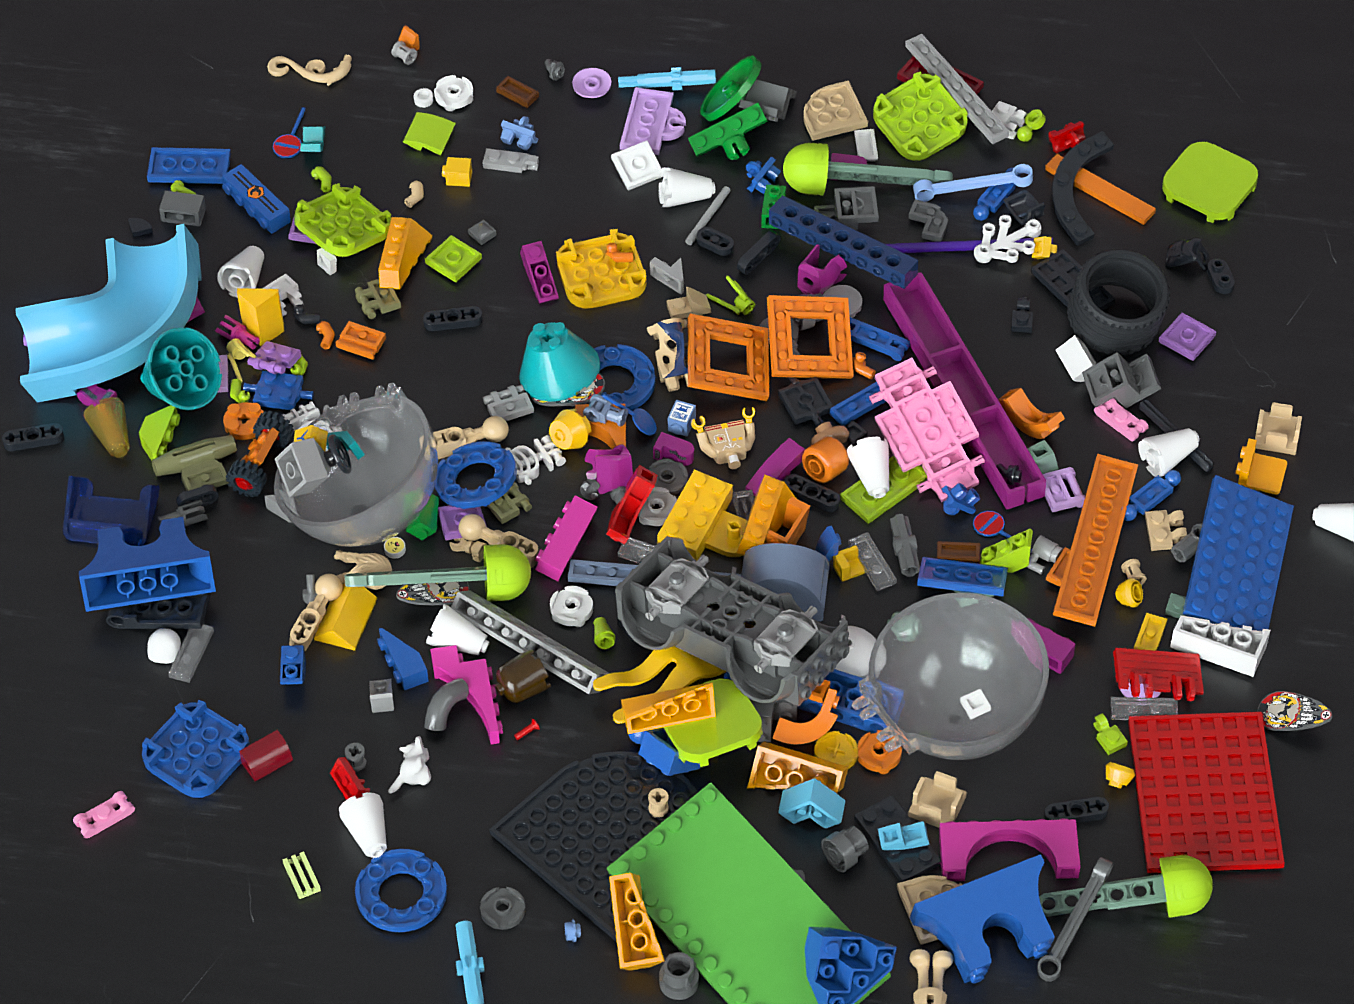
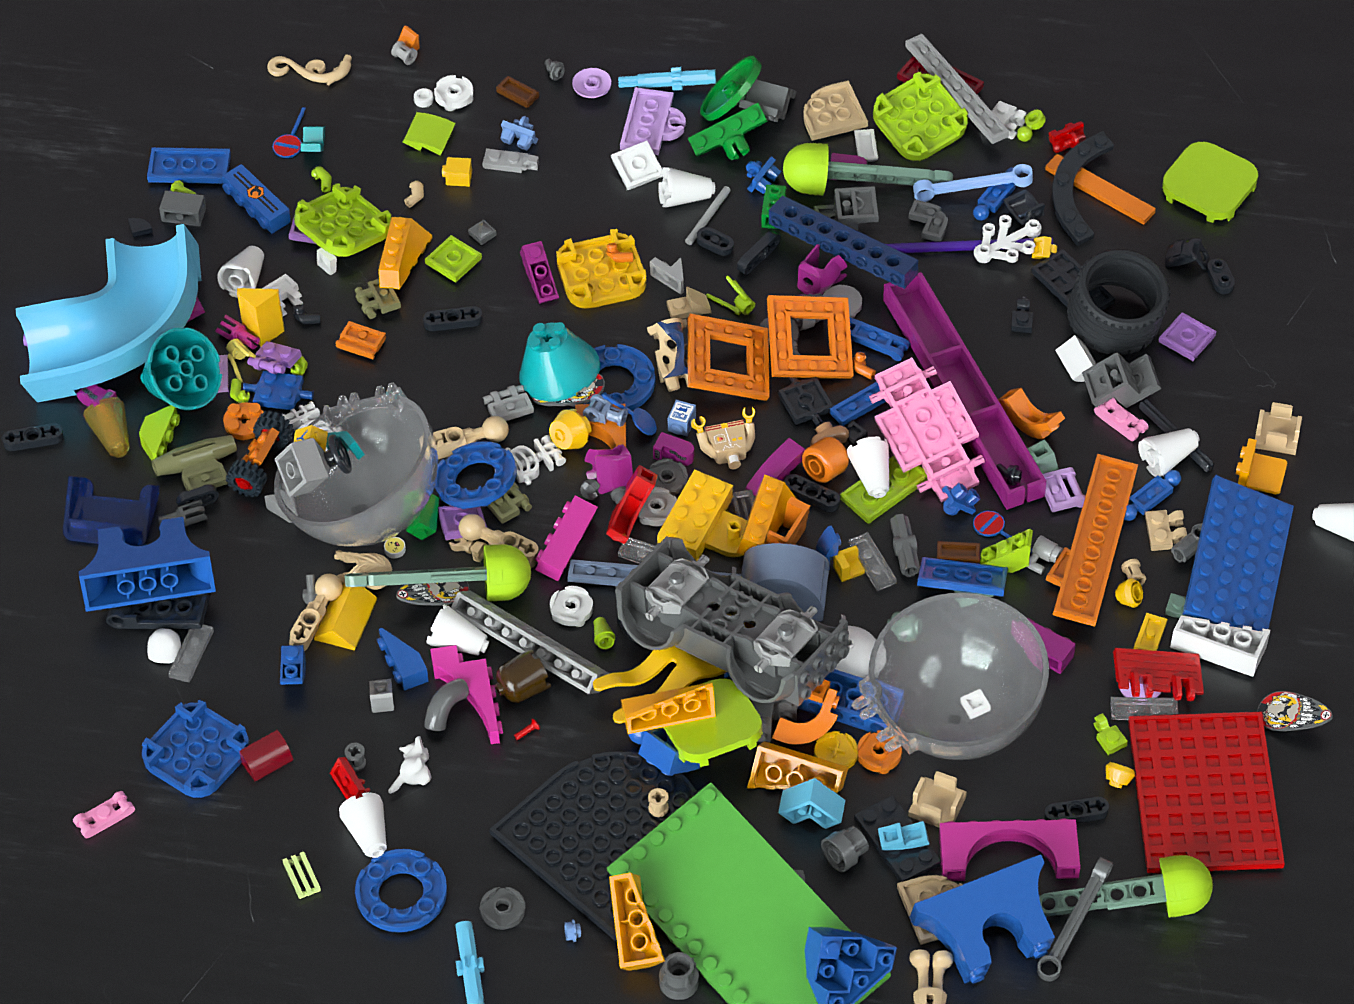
orange arm [316,321,335,349] -> none

